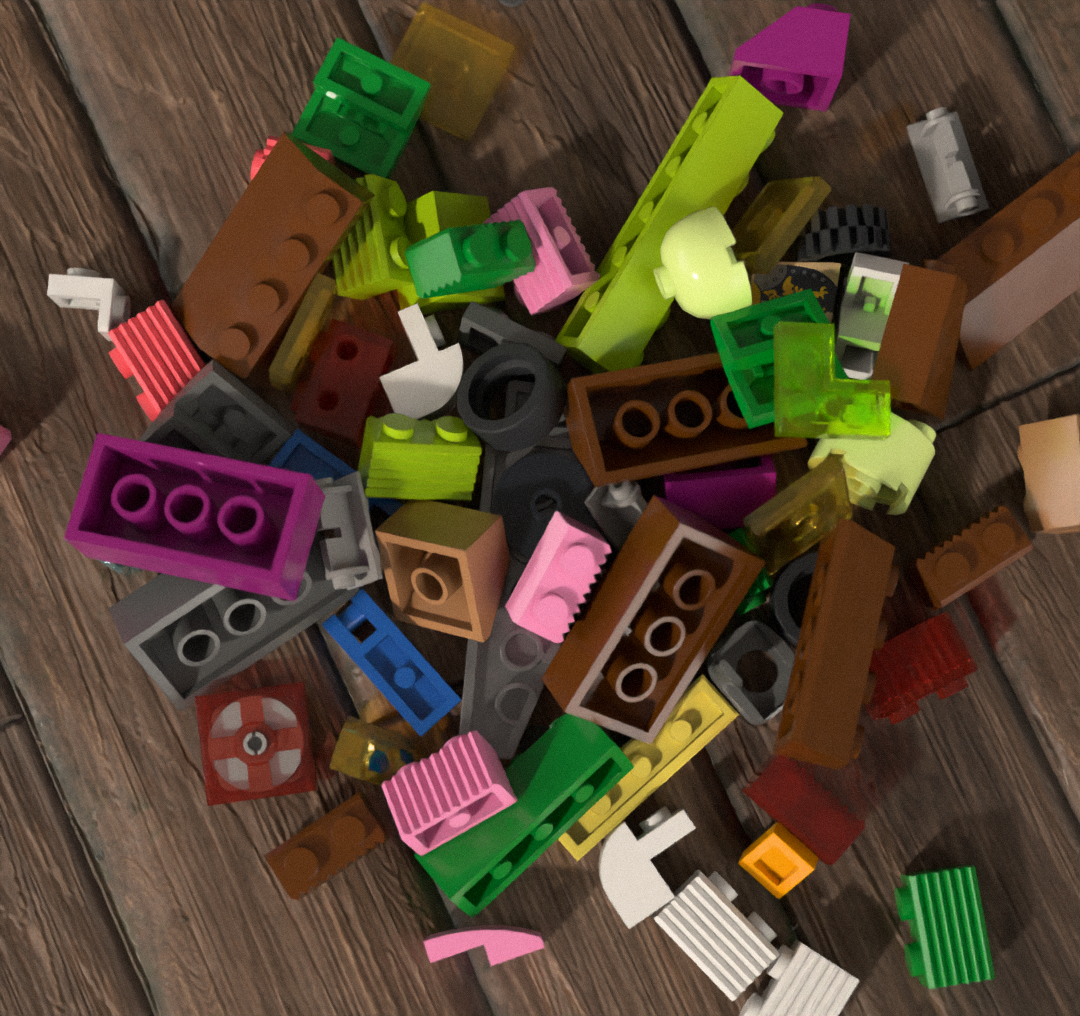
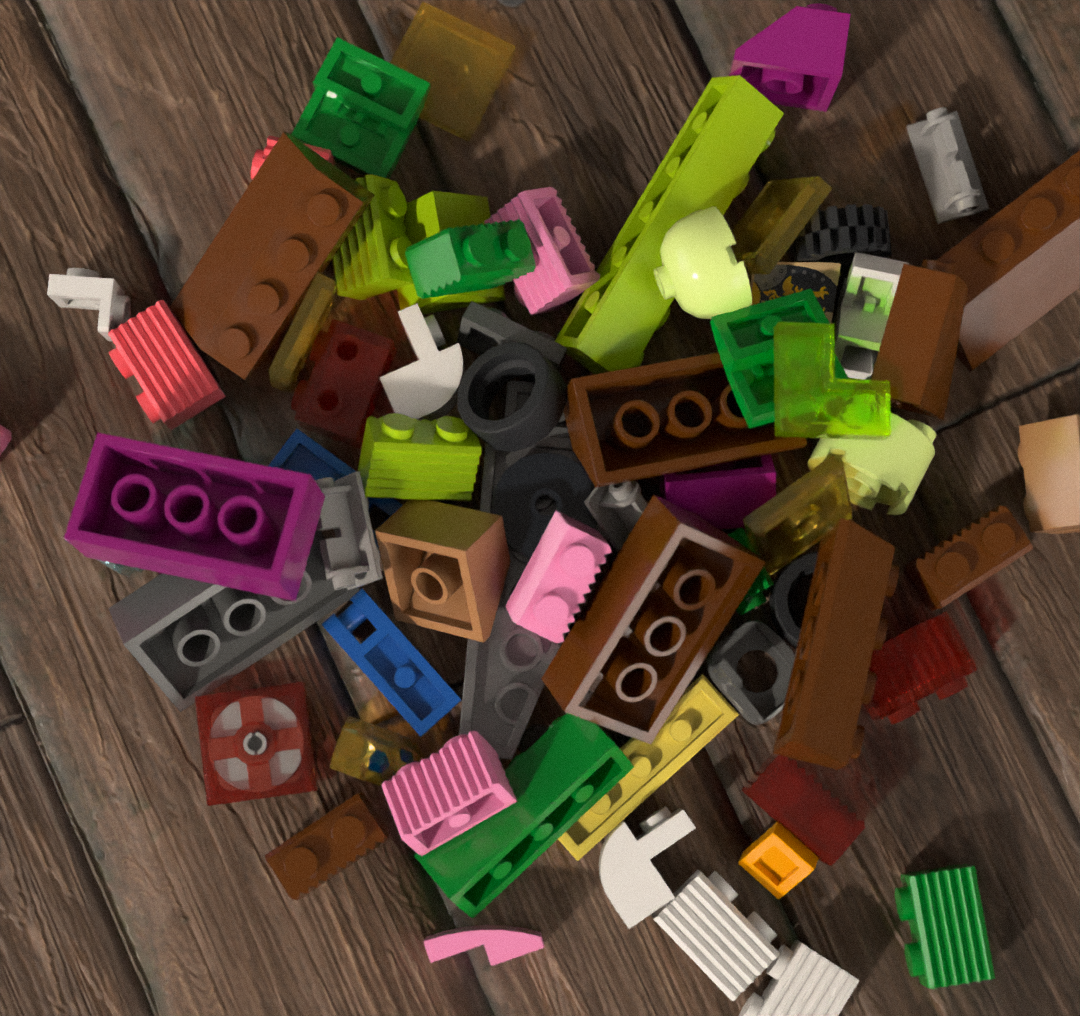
dark grey slope [138,359,293,464] -> none

